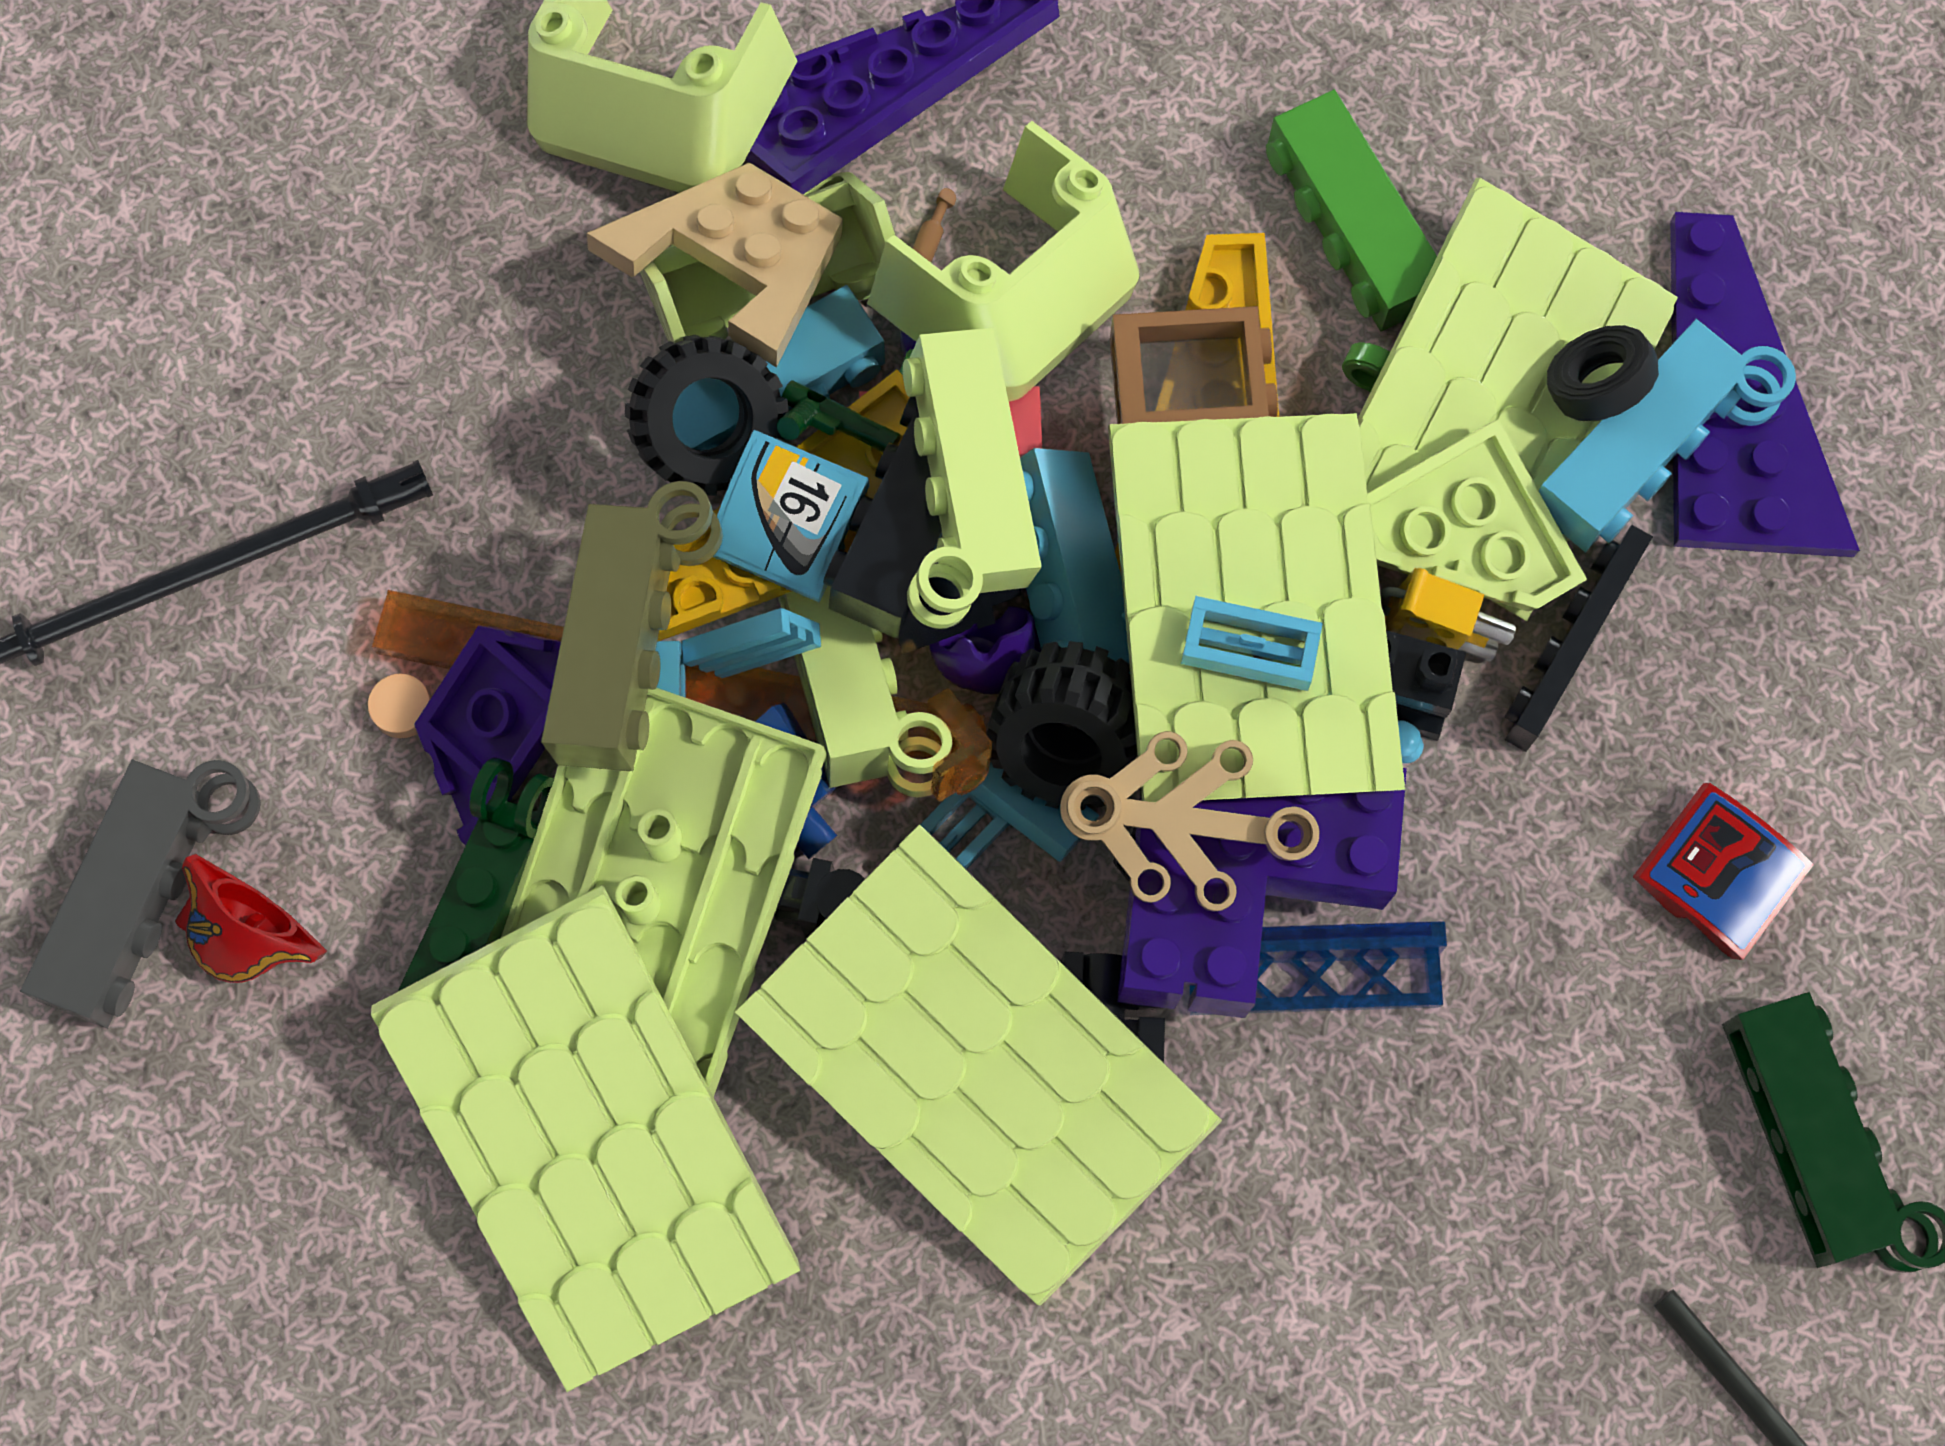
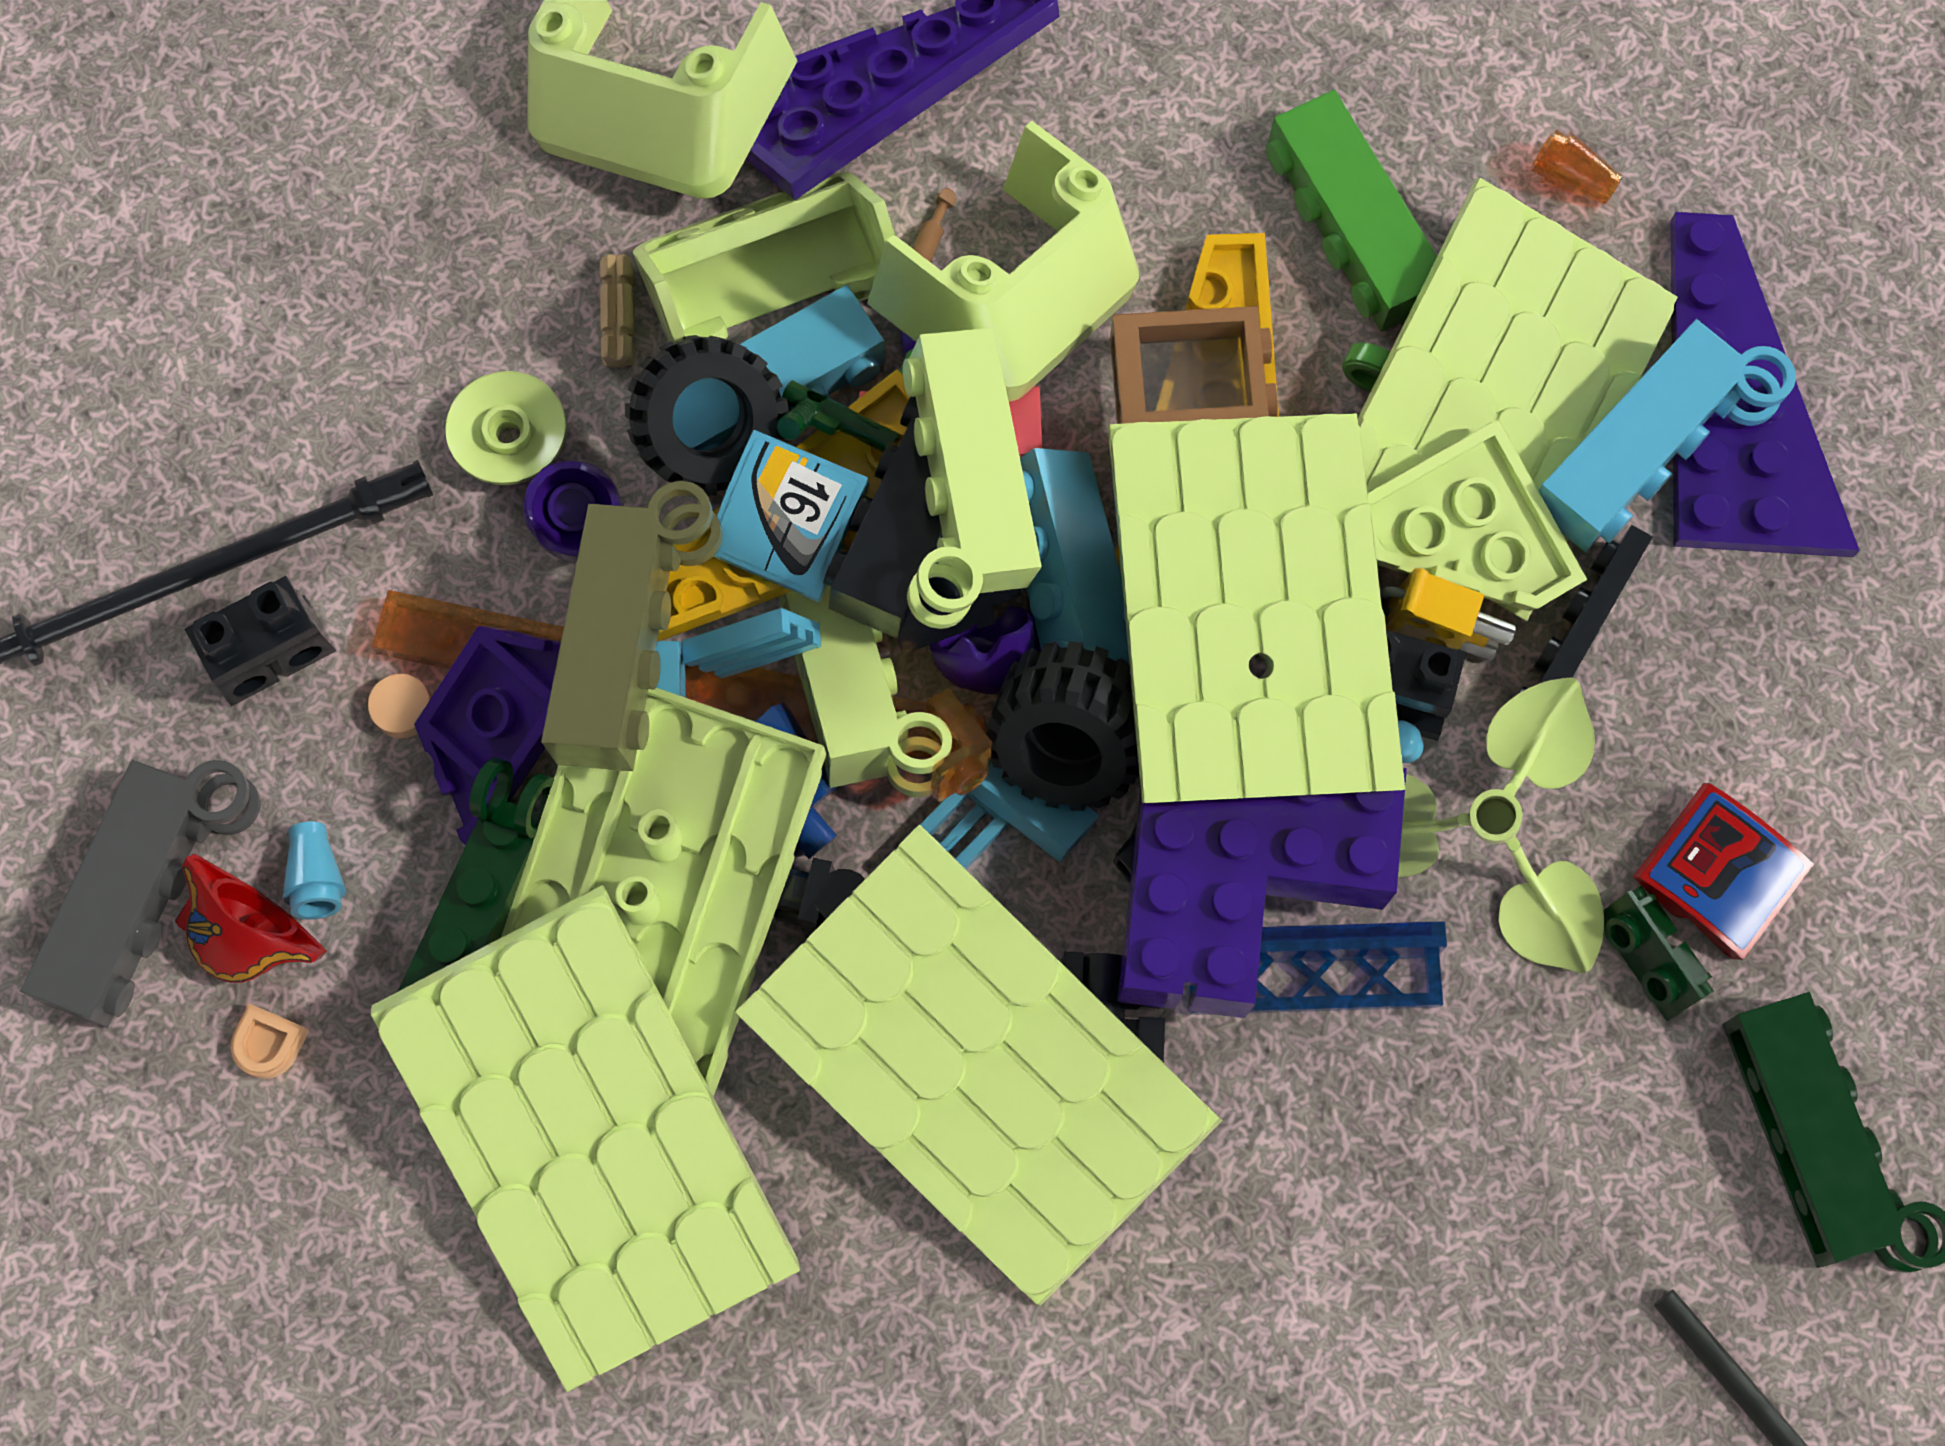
tan wing [587,163,843,368] -> none
tan plant [1060,731,1319,911] -> none
medium azure tile [1181,596,1323,691] -> none
black tyre [1547,325,1659,421] -> none
none -> black hips [185,576,336,707]
none -> light nougat tile [231,1003,310,1079]
none -> medium azure cone [282,821,347,920]
none -> yellowish green dish [445,371,567,485]
none -> dark purple hair [523,461,624,562]
none -> tan axle [600,254,634,368]
none -> yellowish green plant [1398,678,1604,973]
none -> clear orange cone [1530,129,1623,205]
none -> dark green hinge [1603,886,1714,1021]

